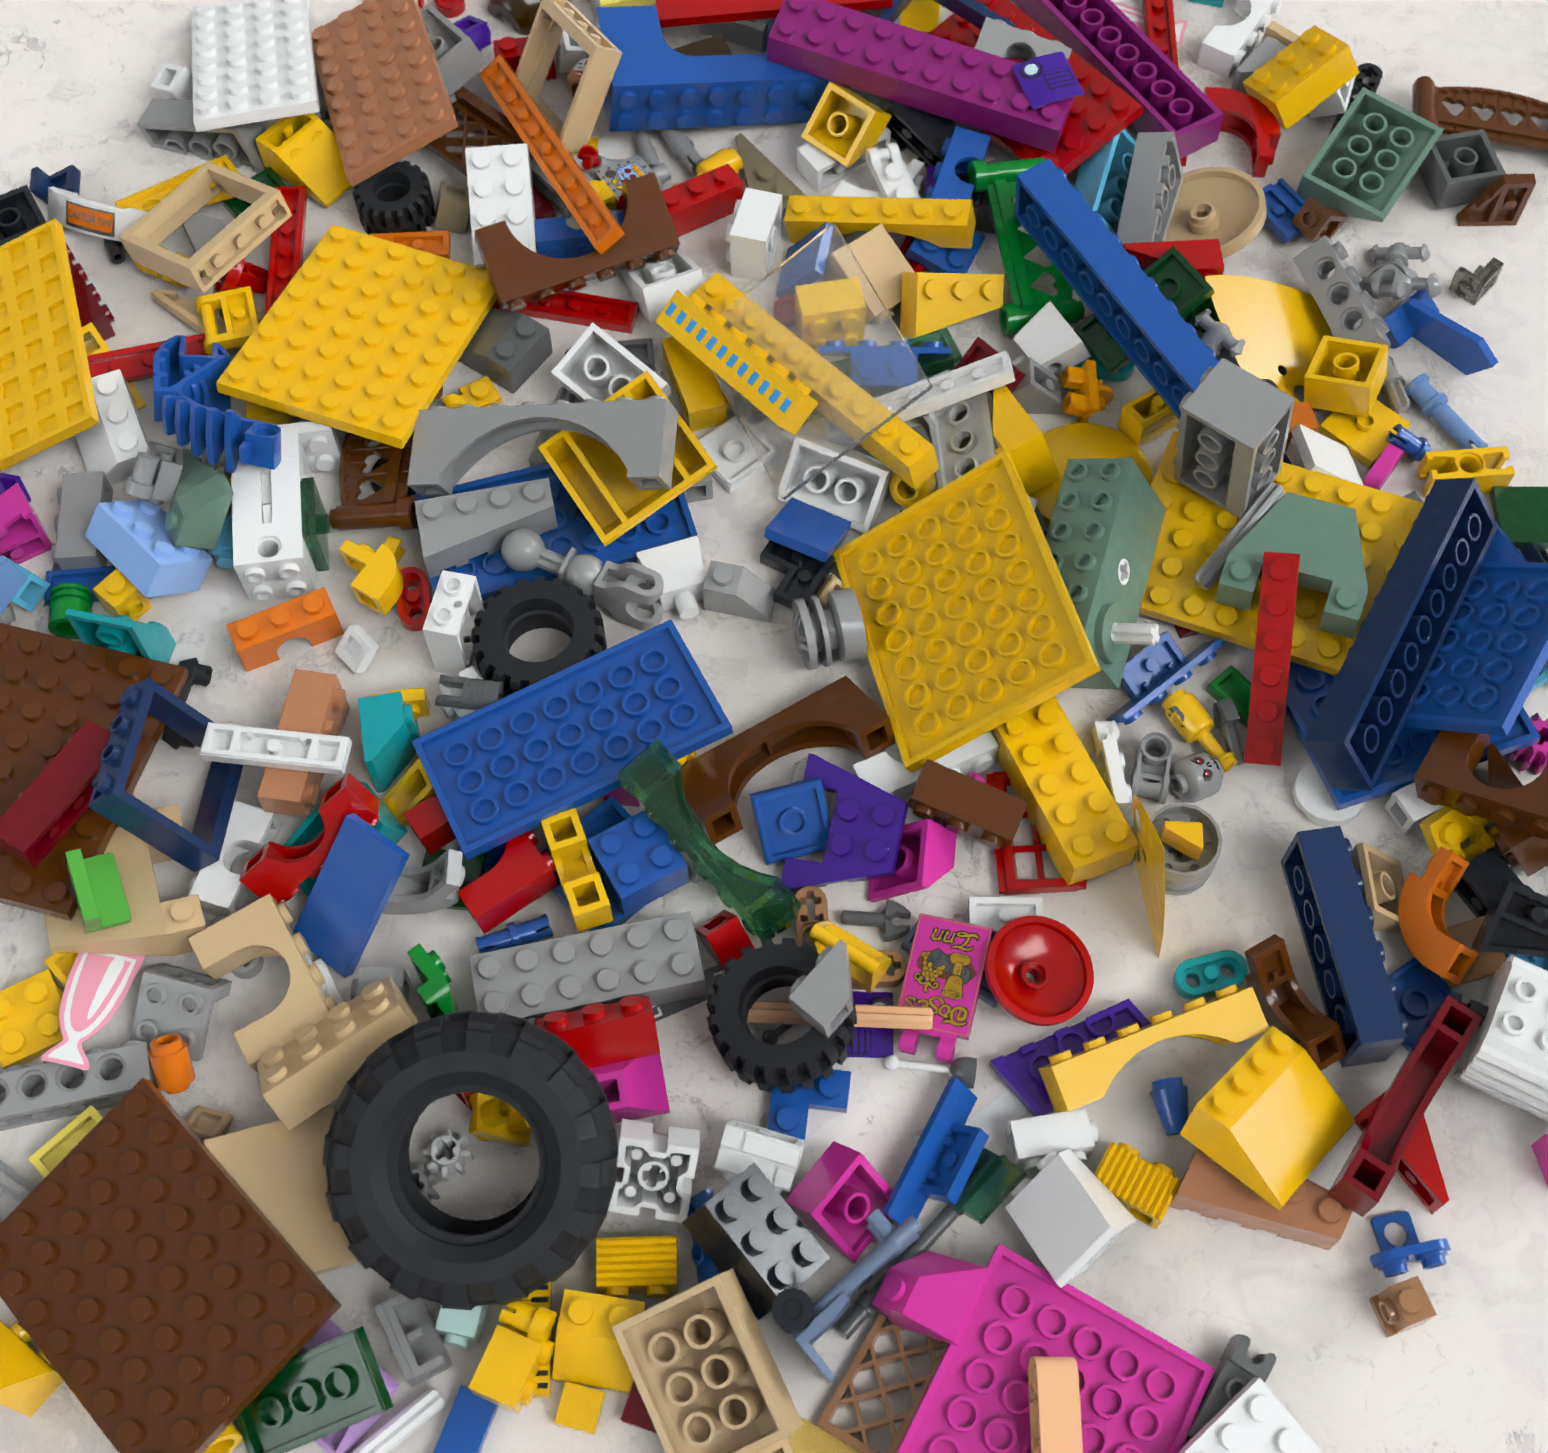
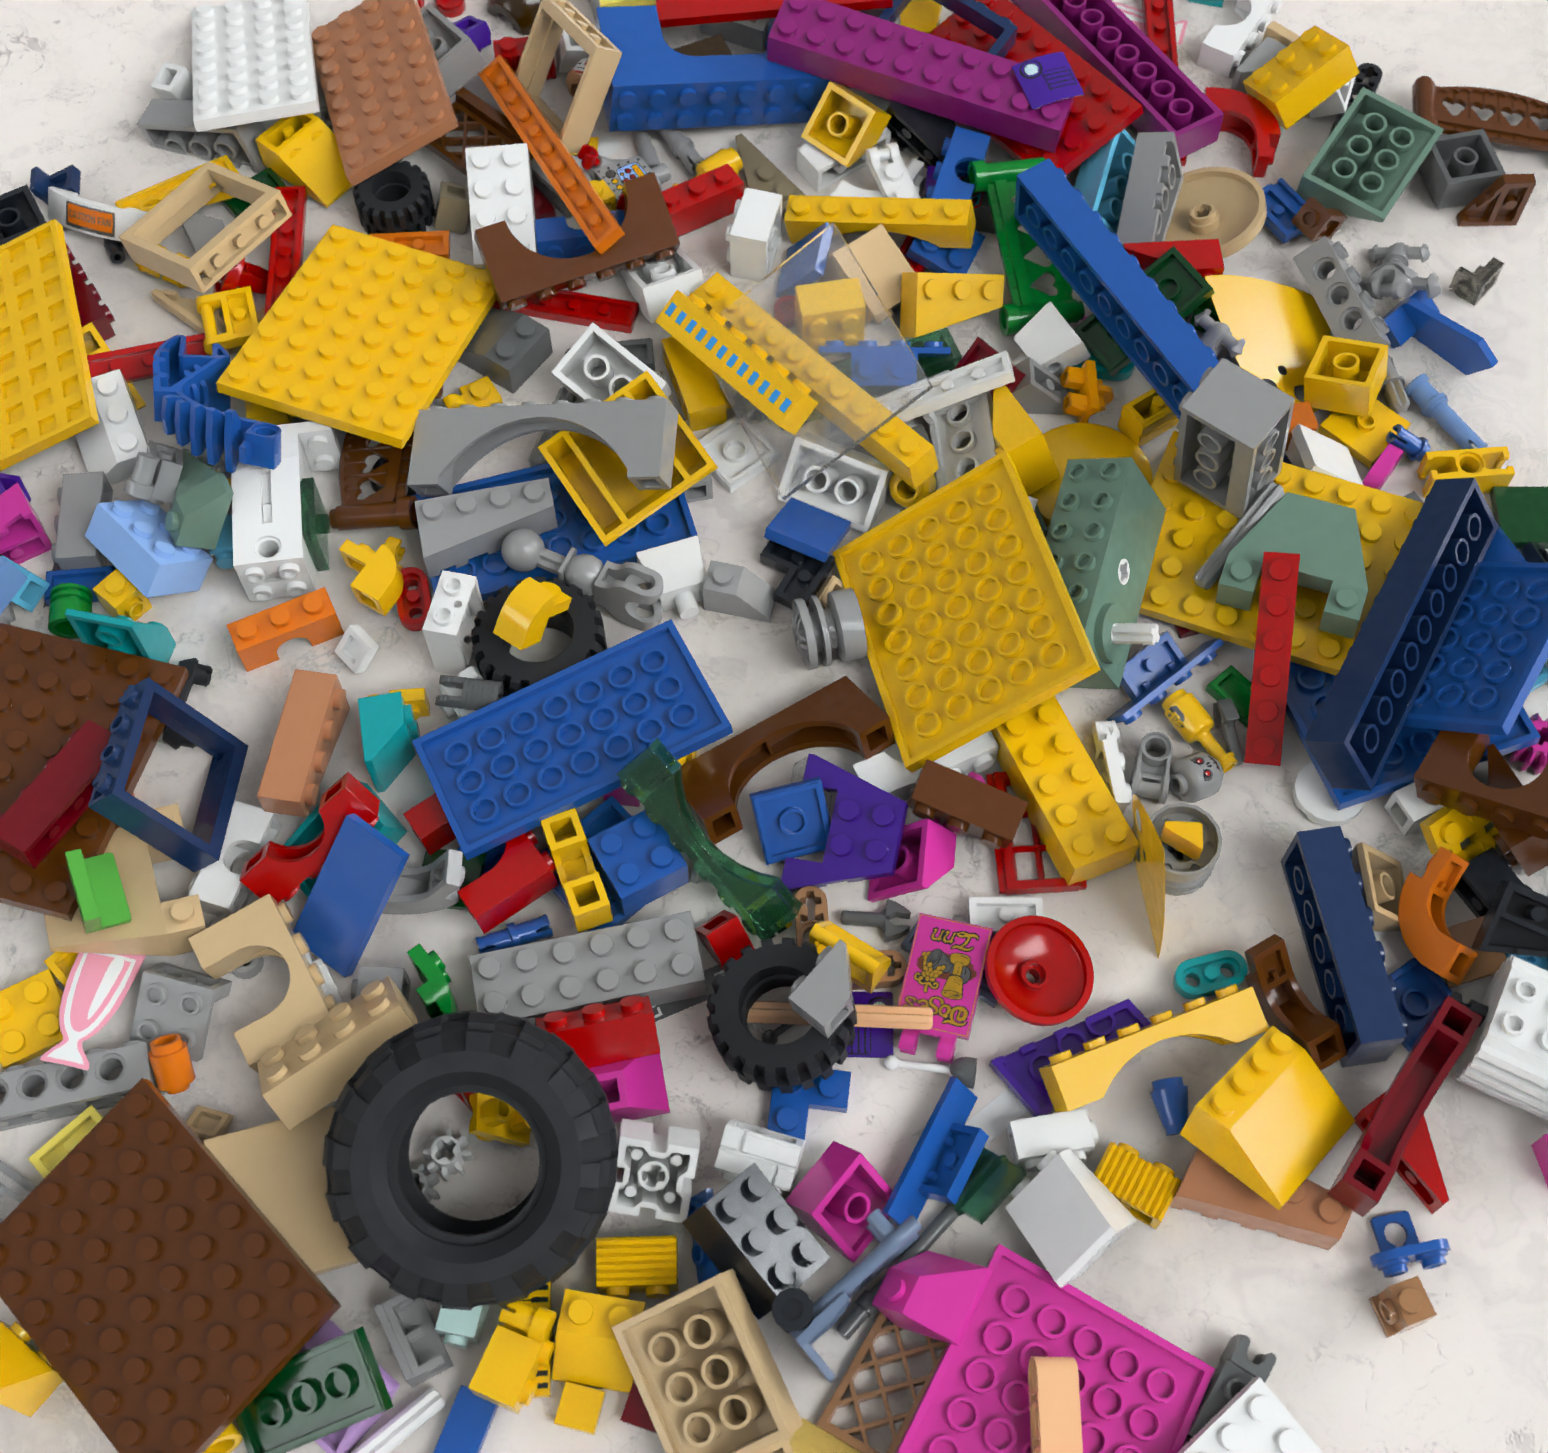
white plate [199,722,352,775] -> none
yellow slope [382,754,435,827] -> none
light grey arch [975,17,1072,61] -> none
none -> yellow brick [493,577,572,650]

